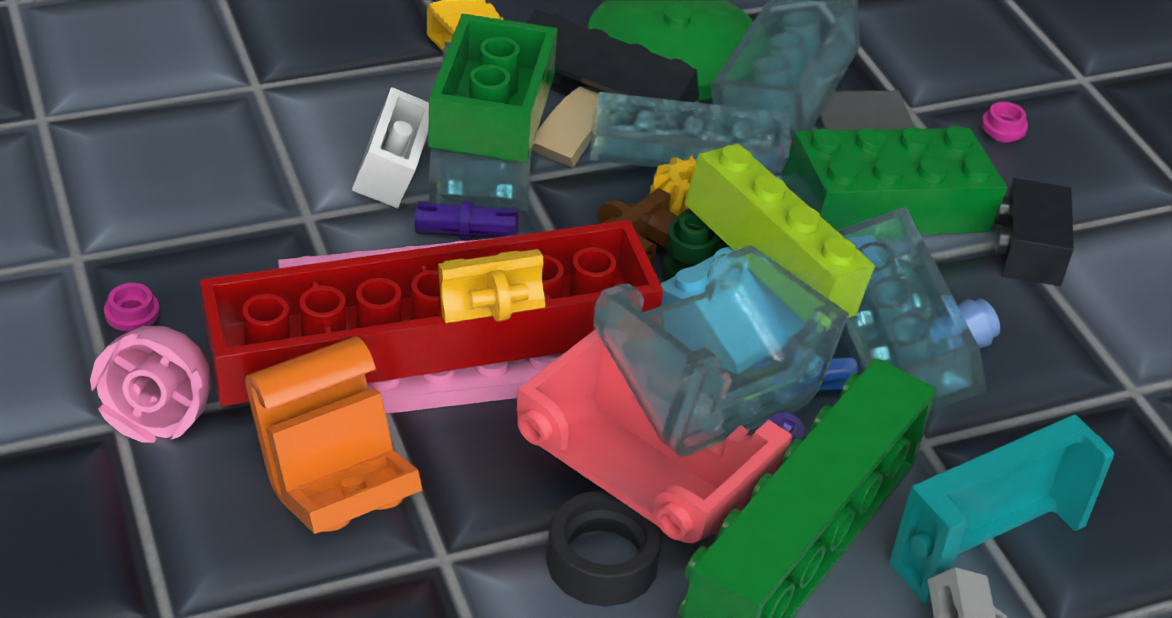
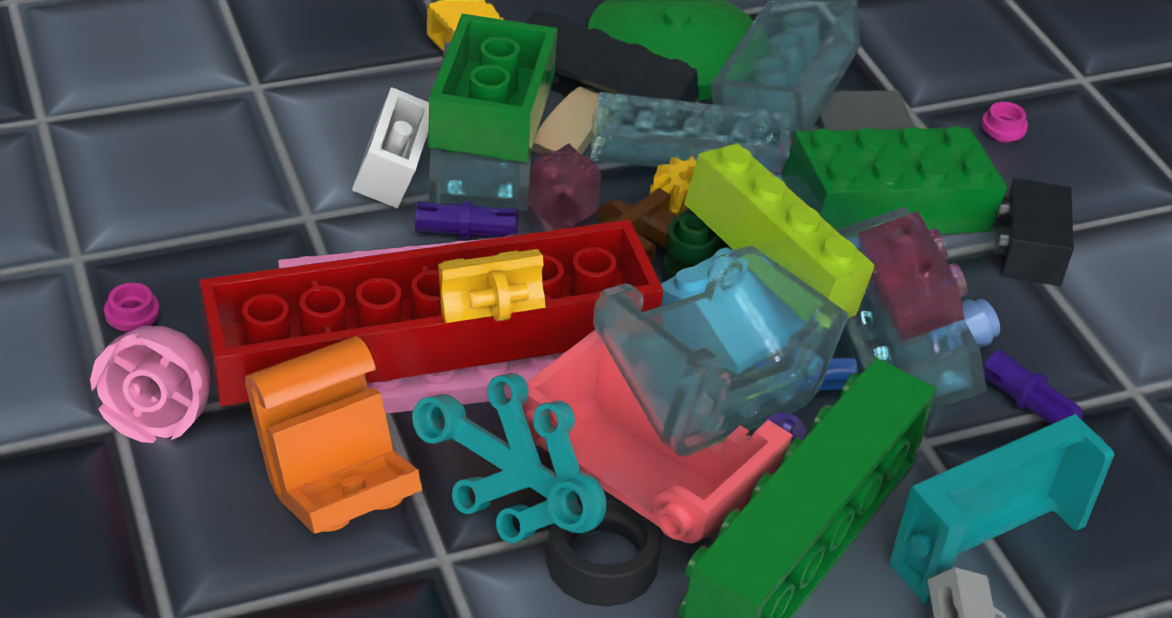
none -> teal plant [412,373,606,543]
none -> clear pink brick [527,143,601,230]
none -> clear pink brick [857,211,968,342]
none -> dark purple axle [981,350,1083,425]

